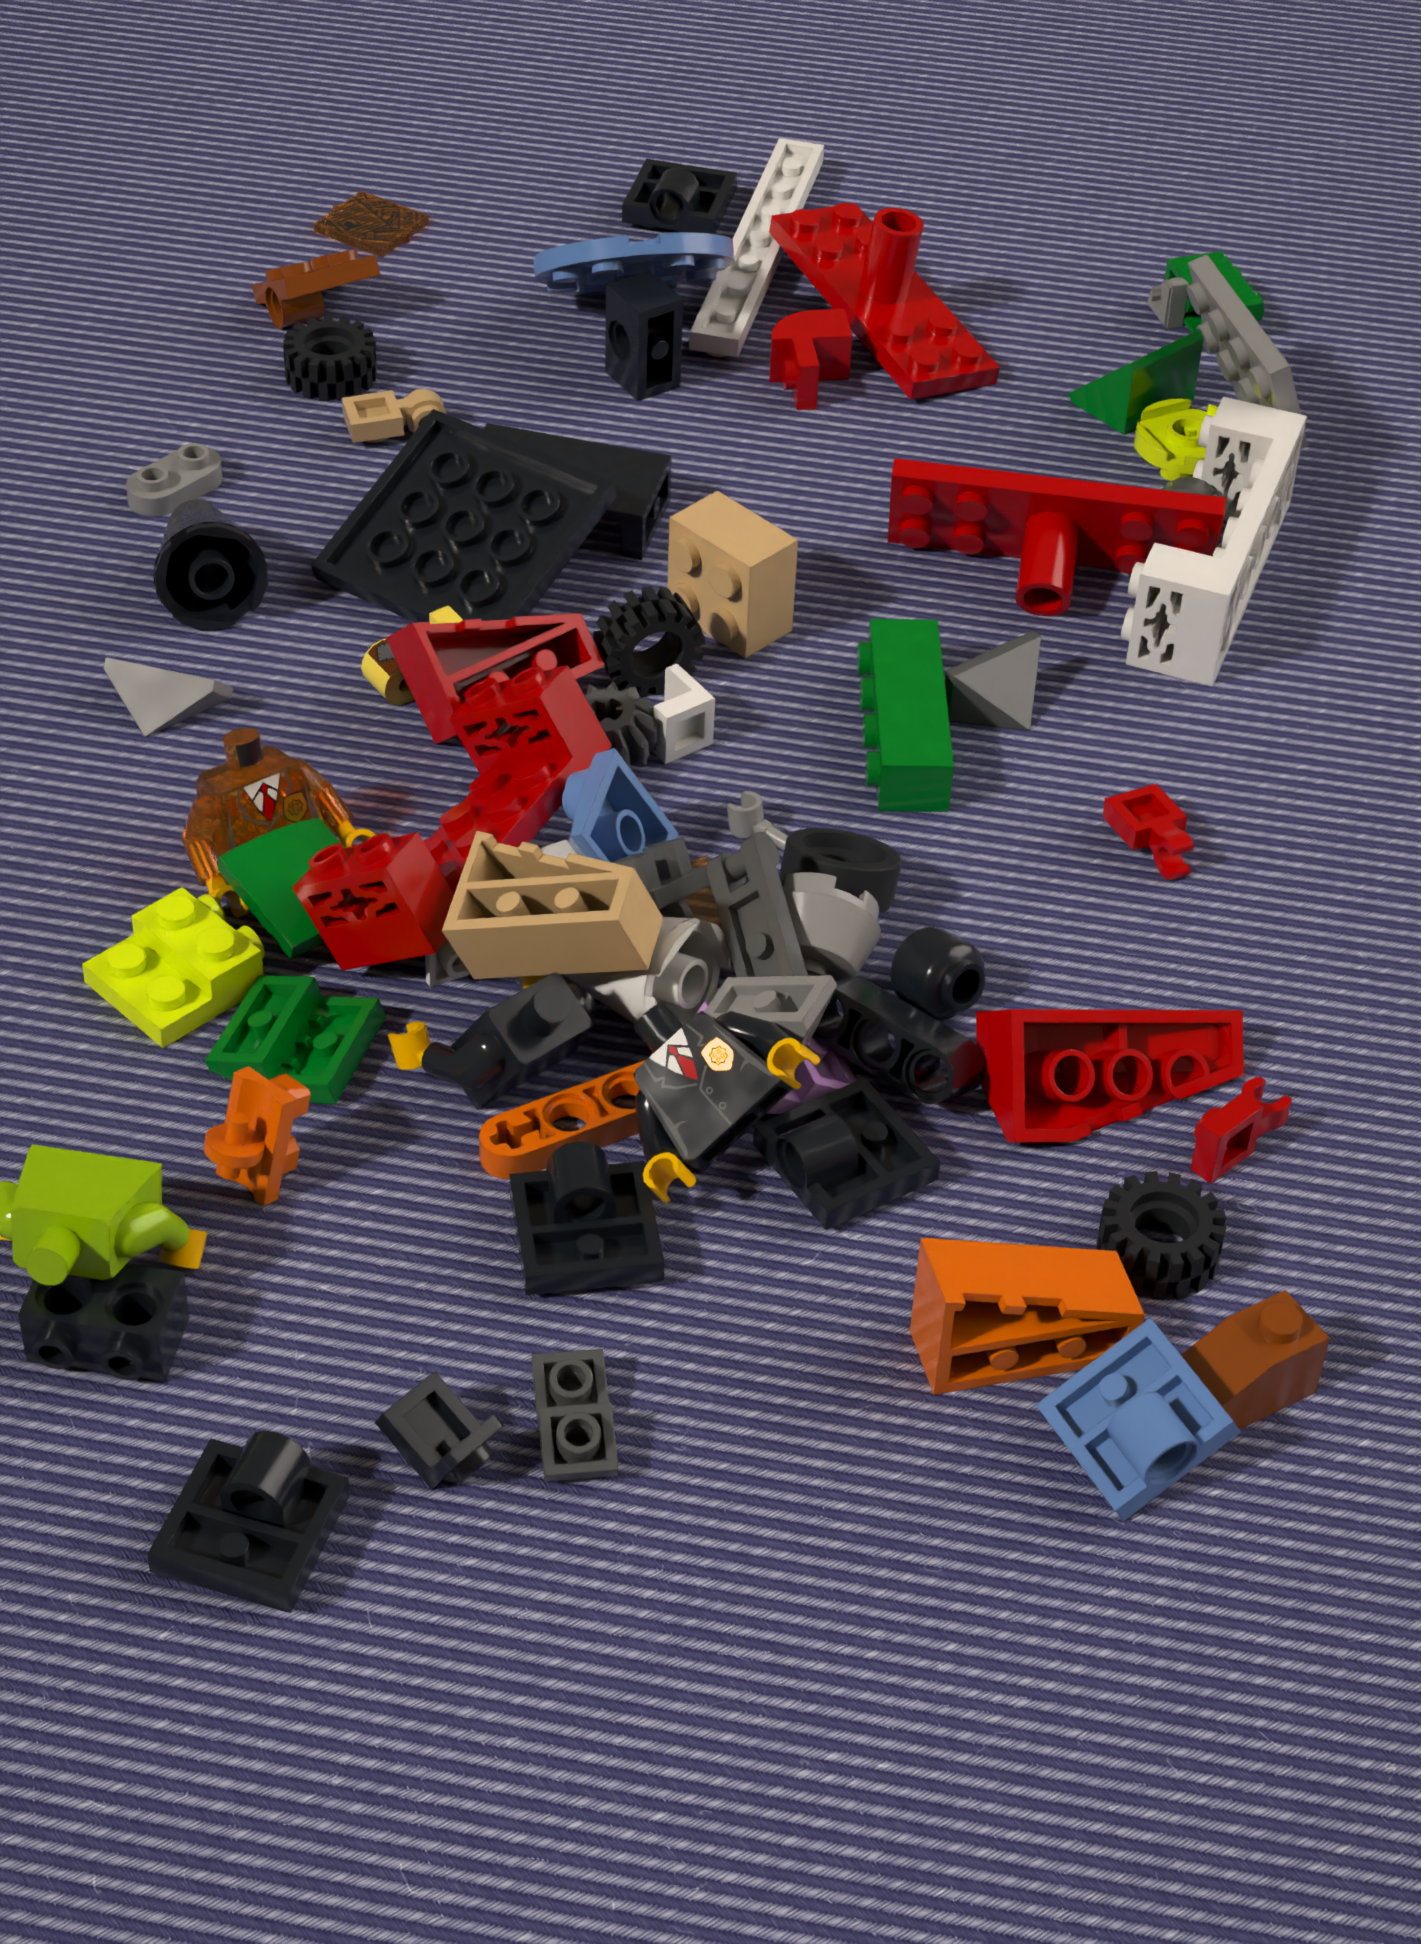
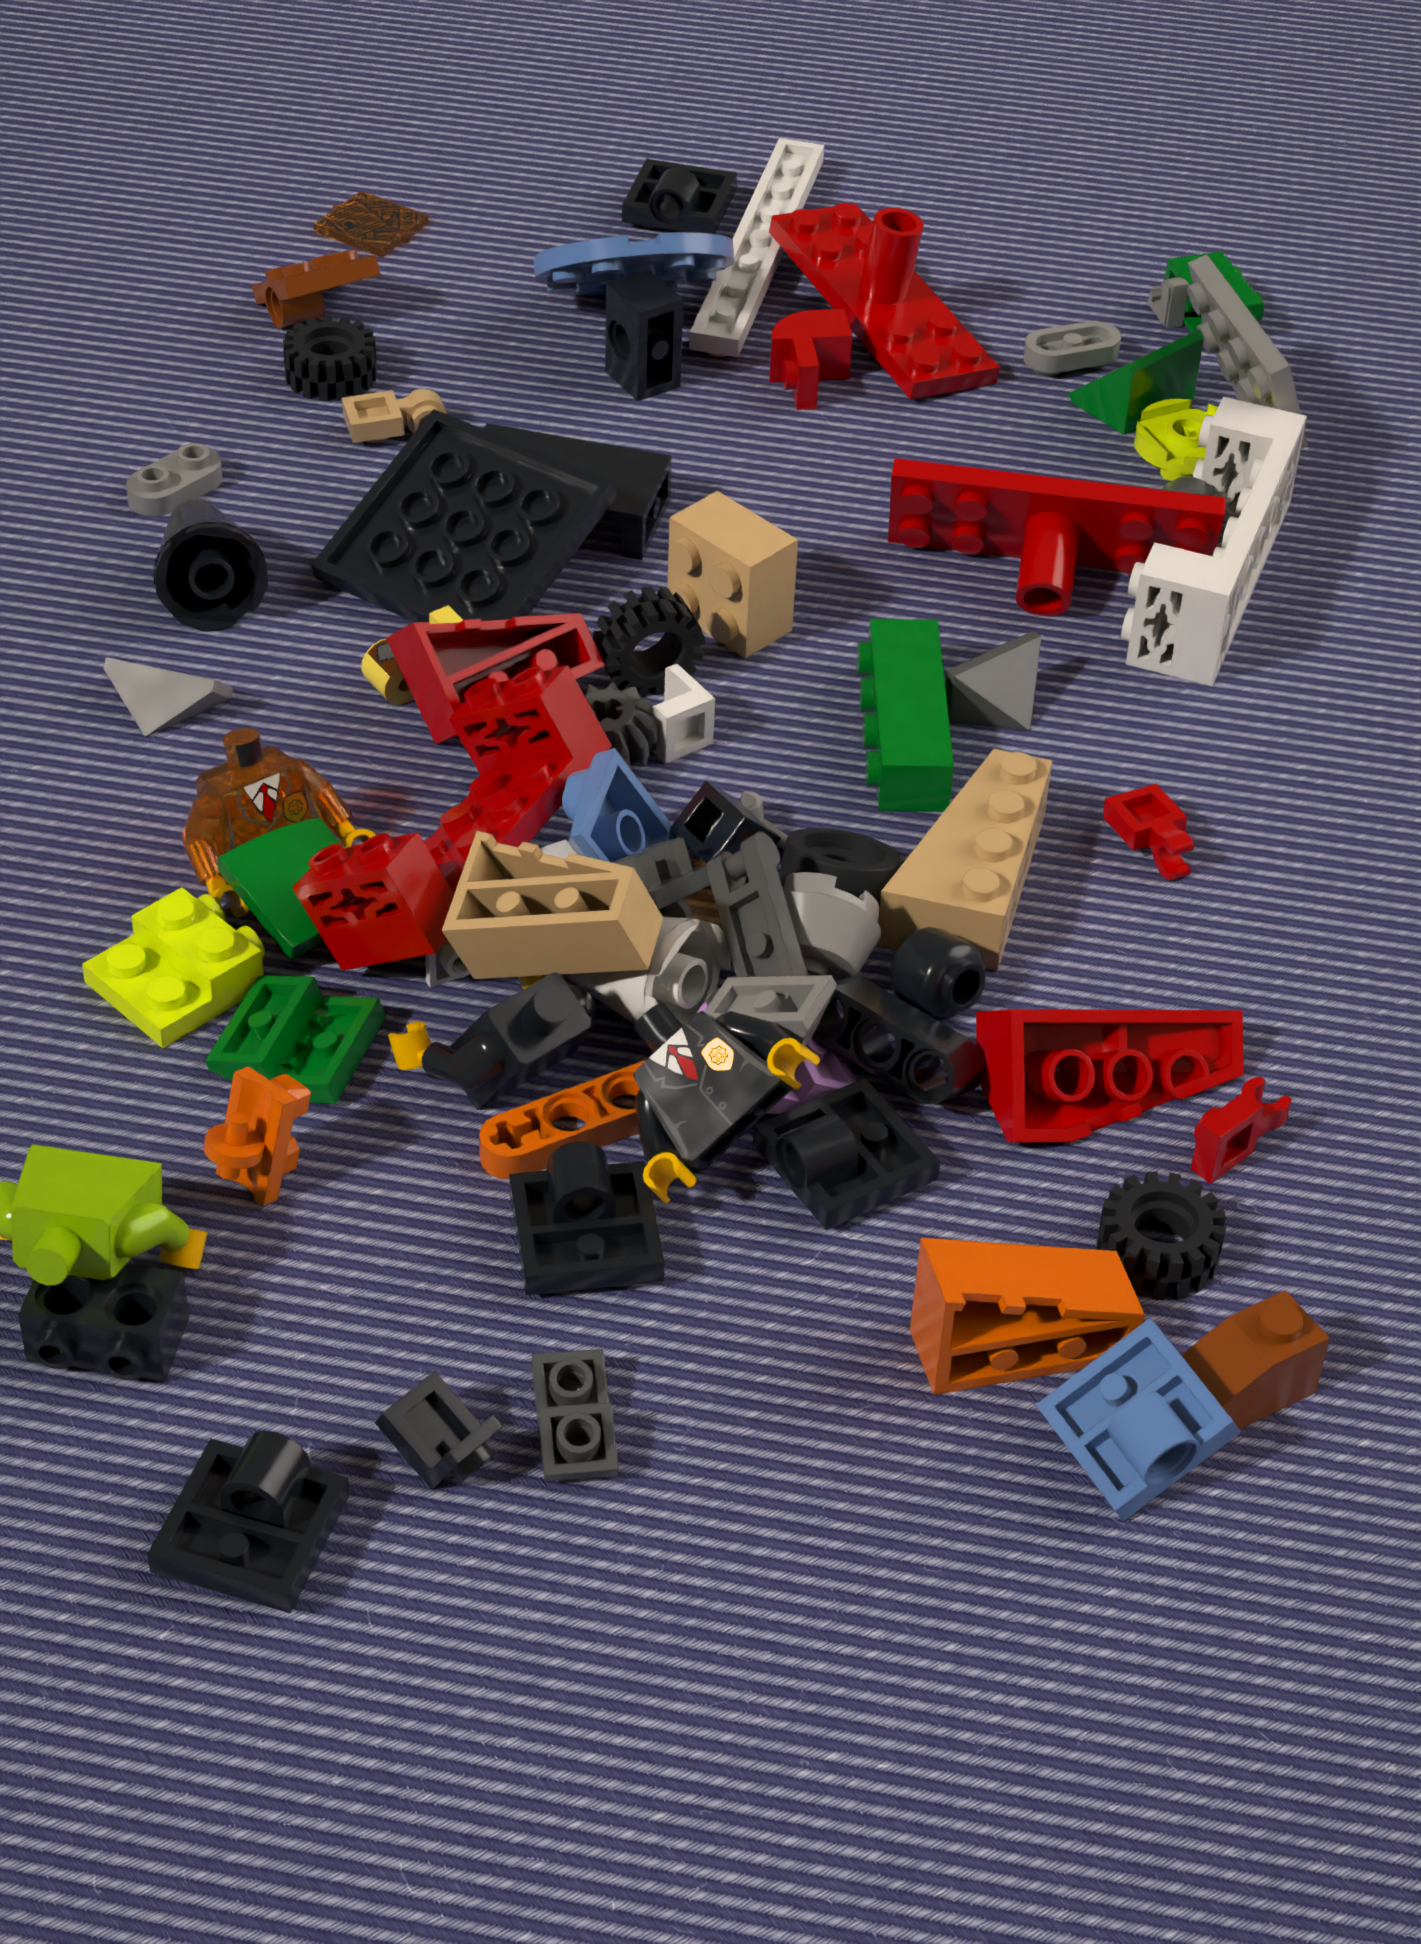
none -> black brick [670,781,781,885]
none -> tan wedge [876,749,1053,971]
none -> light grey plate [1023,321,1121,376]

